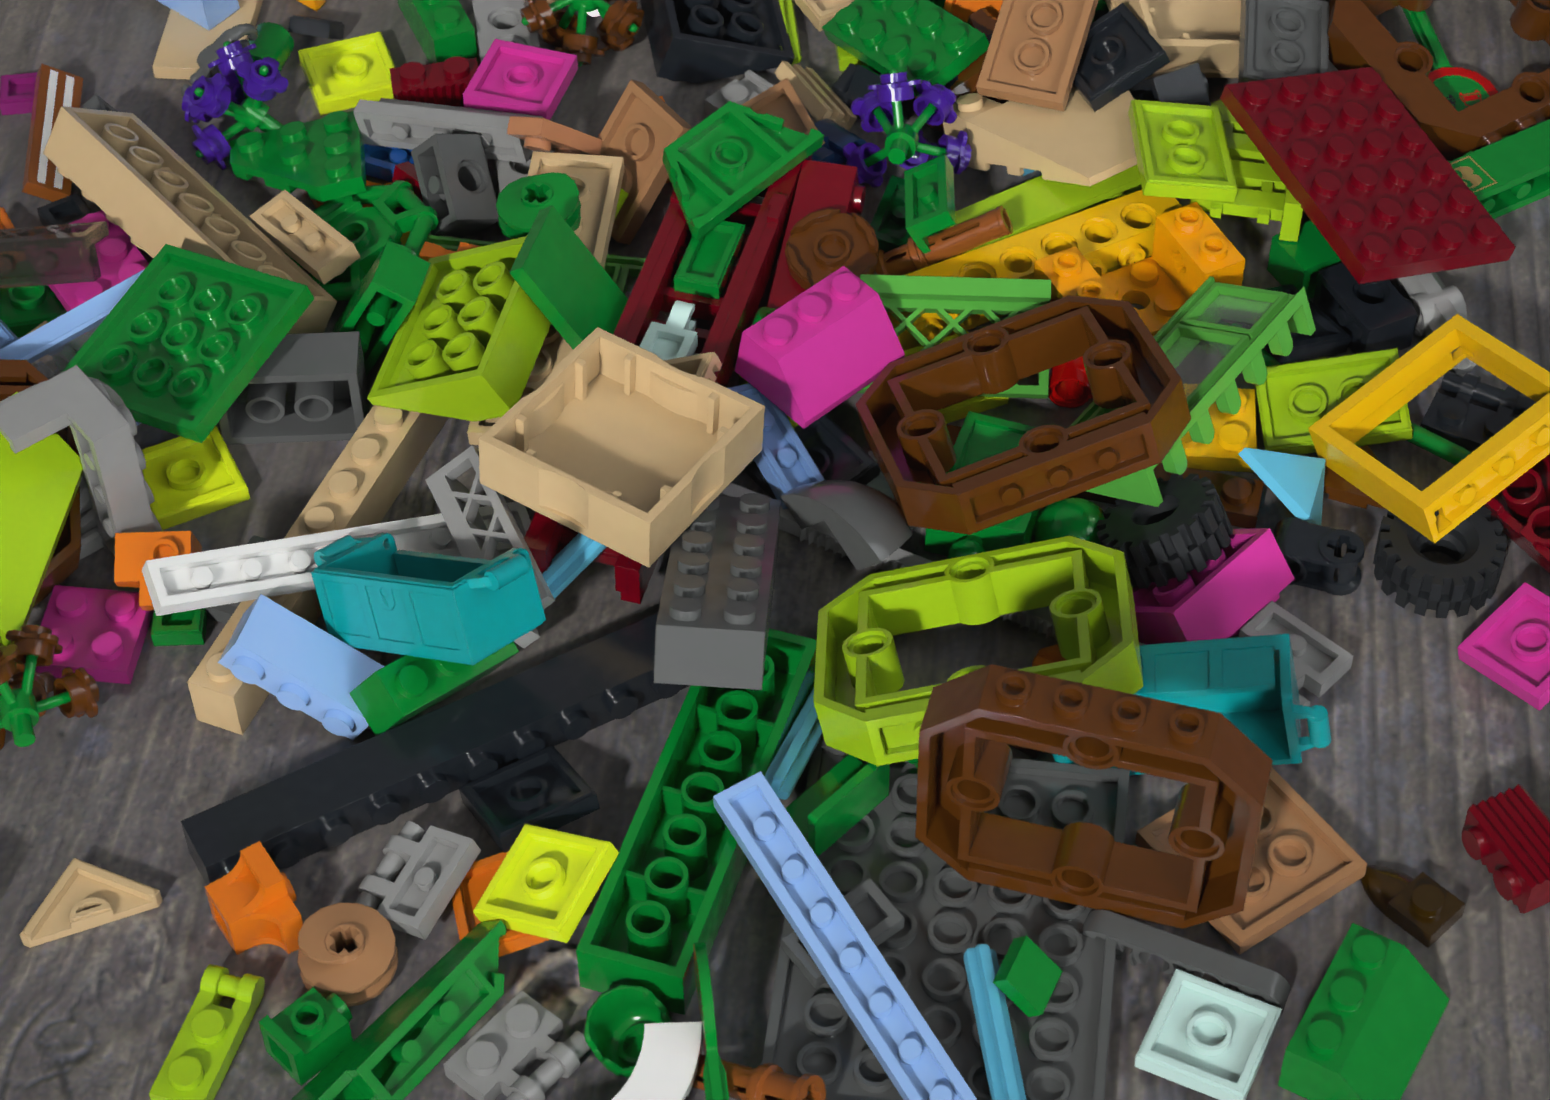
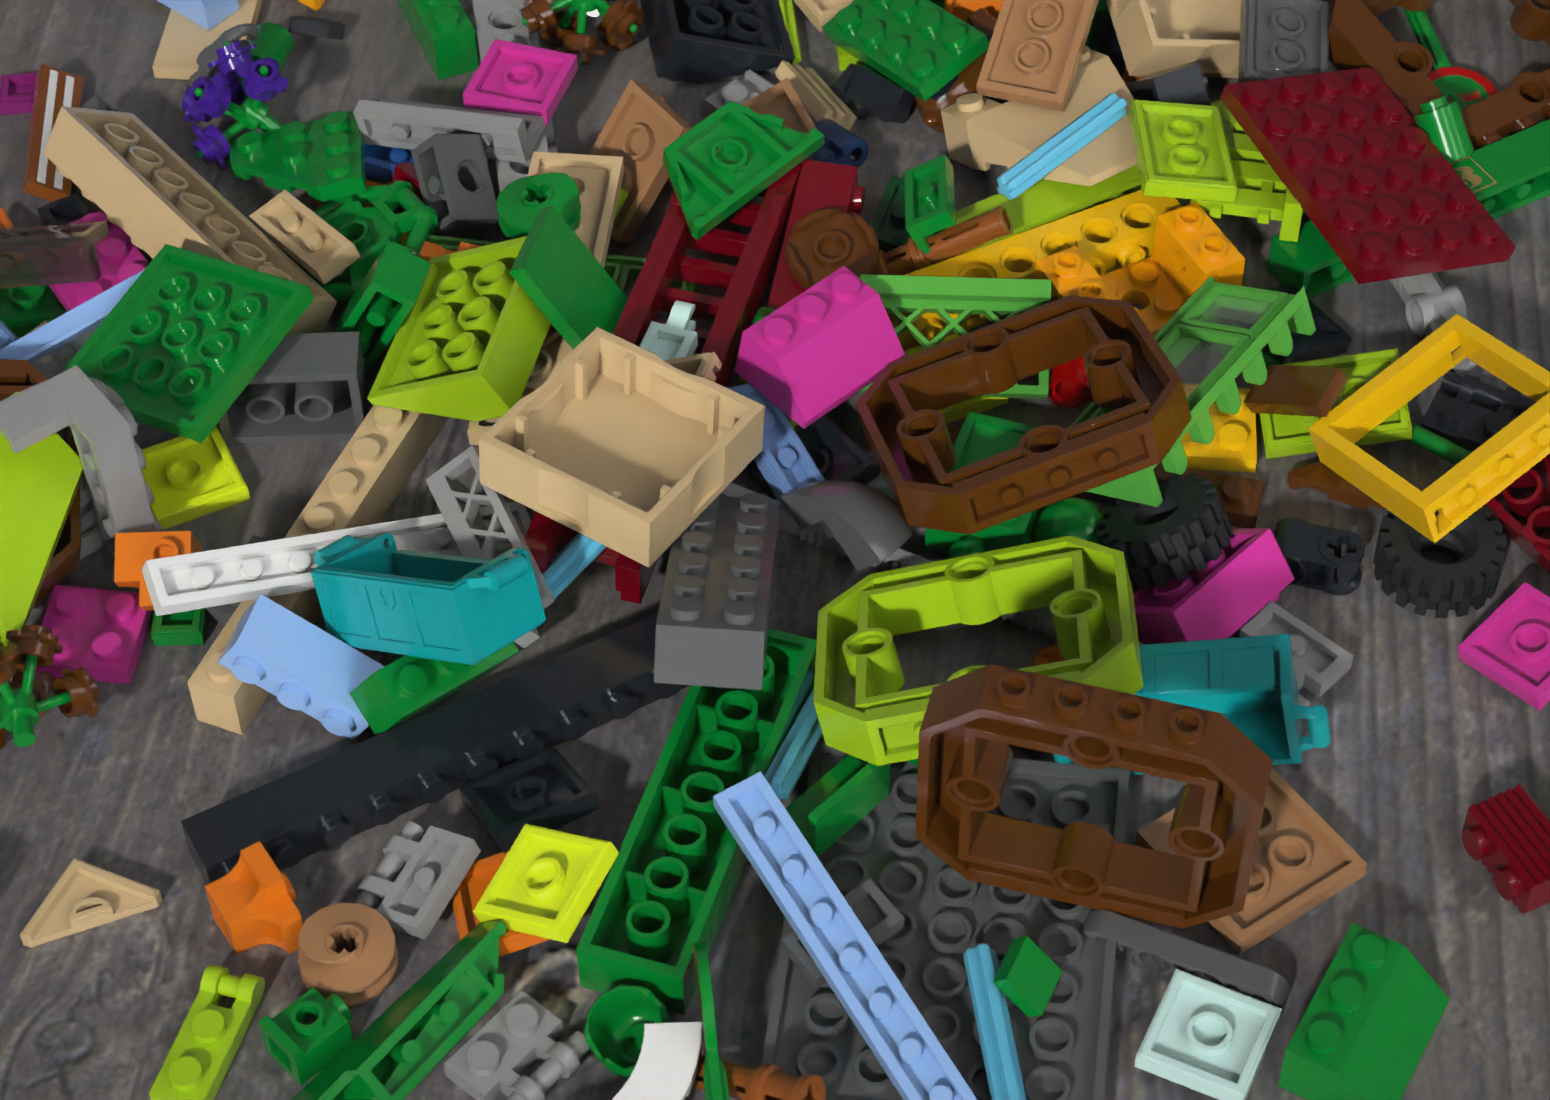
neon yellow tile [298,32,396,116] -> none
dark red brick [389,56,478,107] -> none
nougat plate [507,116,603,155] -> none
green tile [674,220,746,300] -> none
dark purple plant [843,69,971,188] -> none
black plate [1073,3,1170,112] -> none
medium azure slope [1238,447,1326,525] -> none
black brick [1313,262,1417,354] -> none
dark brown plate [1360,865,1466,948] -> none
none -> medium azure axle [997,93,1127,200]
none -> reddish brown tile [1243,364,1348,417]
none -> green brick [1413,95,1475,163]

